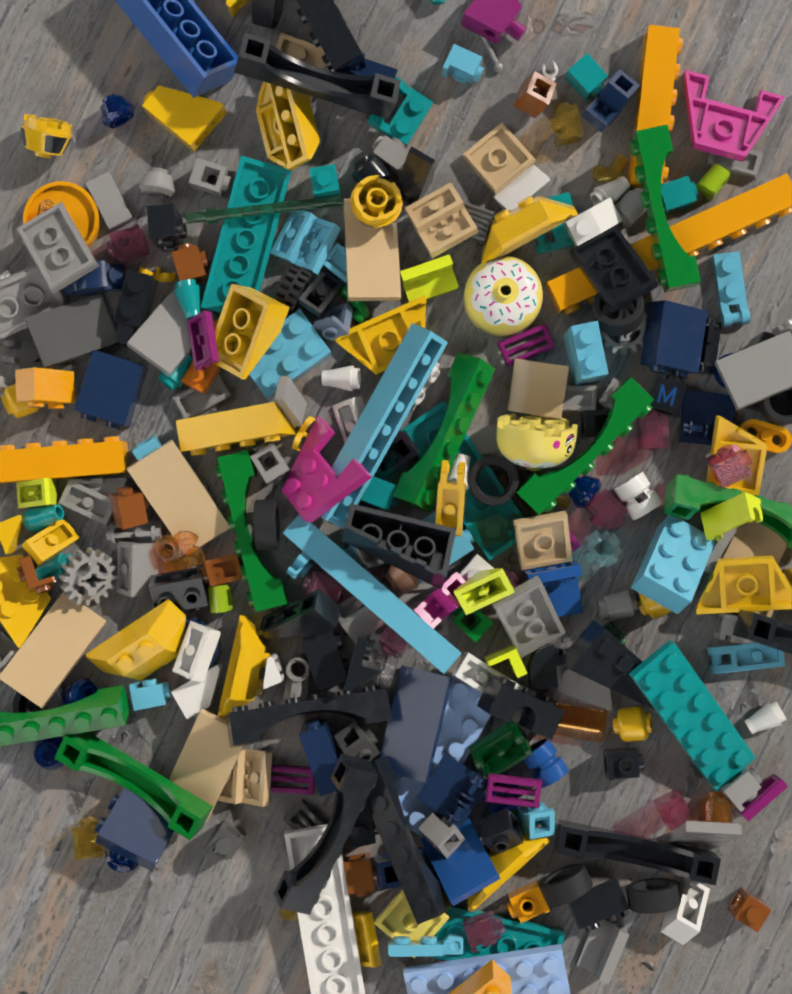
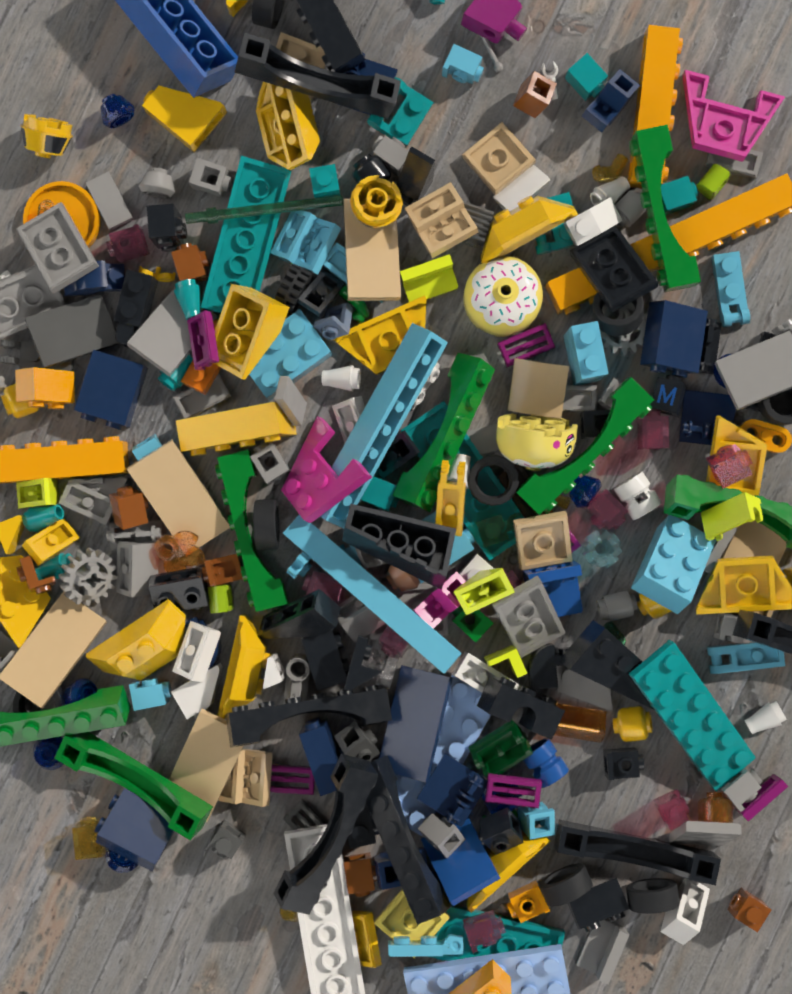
yellow piece [292,416,316,452] -> none
clear yellow brick [550,102,584,147] -> none

